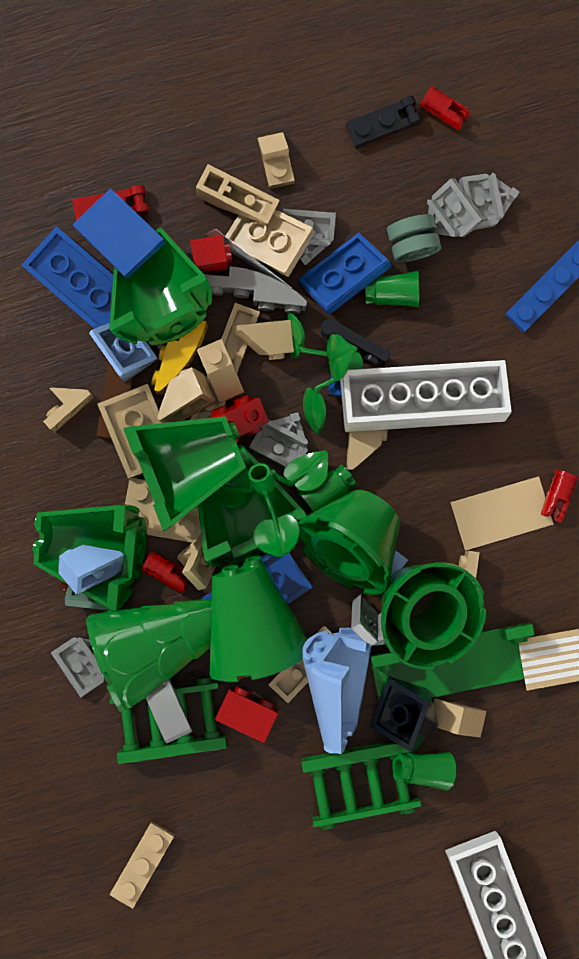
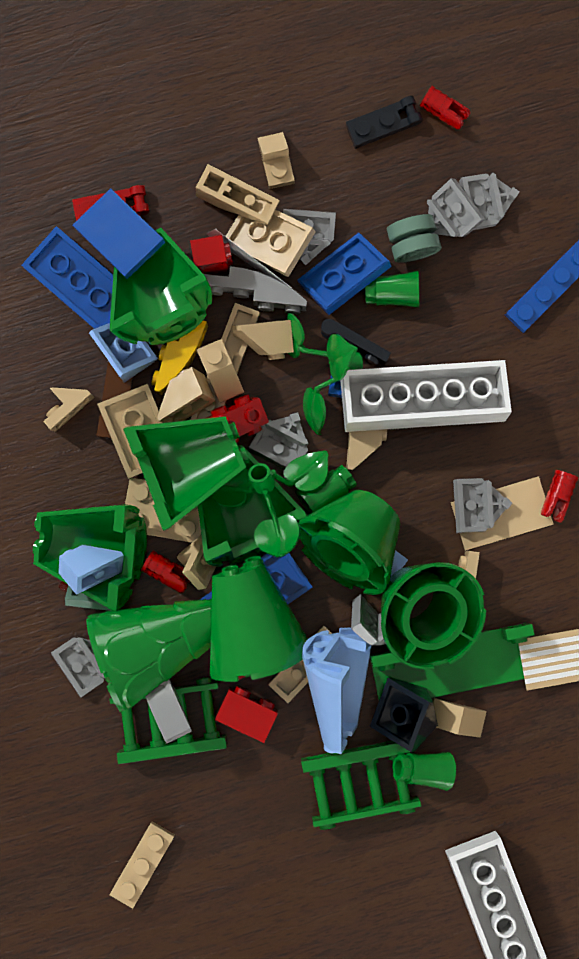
none -> light grey slope [453,478,512,533]

